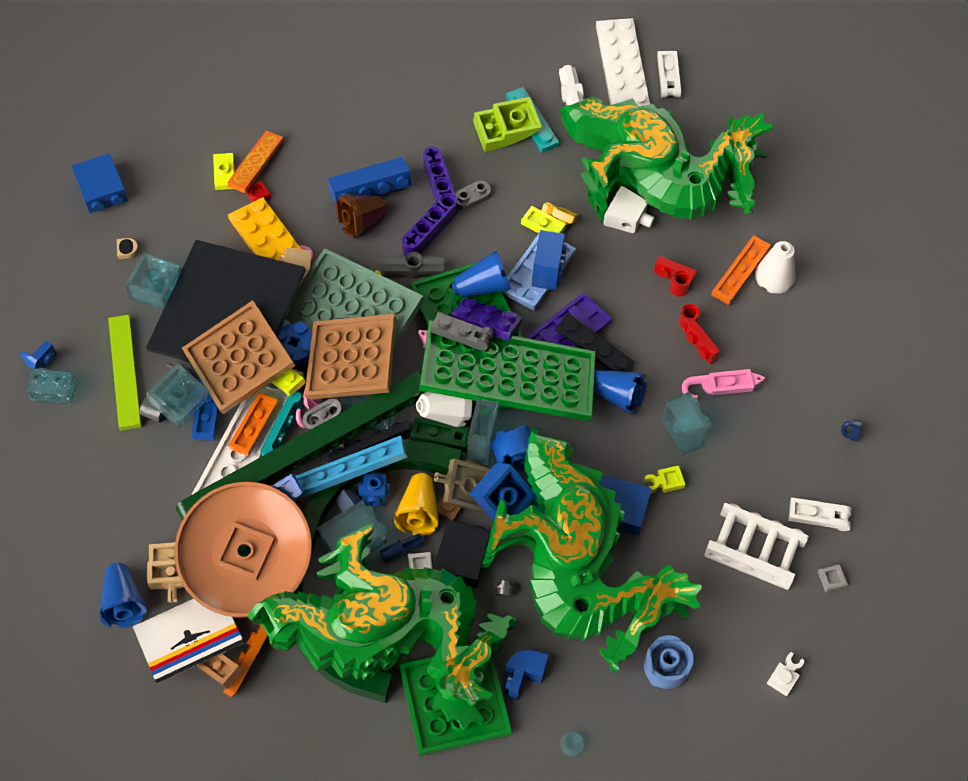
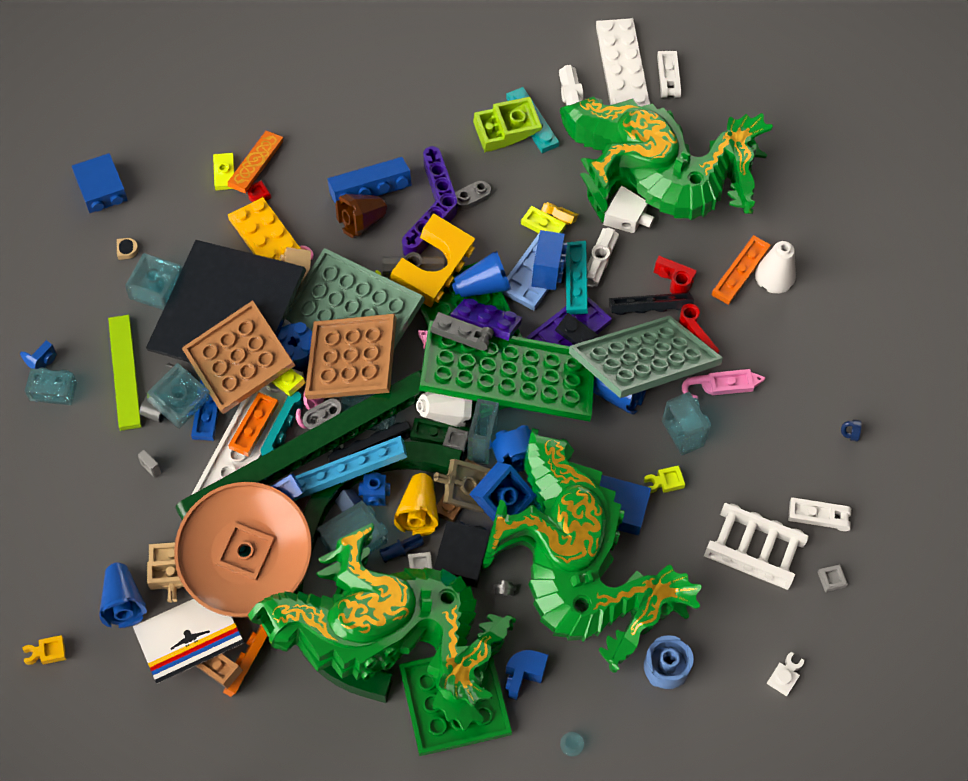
none -> yellow plate [22,635,66,665]
none -> light grey tile [138,450,161,478]
none -> yellow arch [390,213,475,308]
none -> flat silver tile [443,427,470,454]
none -> teal plate [566,241,588,315]
none -> sand green plate [569,315,723,398]
none -> white piece [587,228,619,287]
none -> black plate [609,292,694,315]

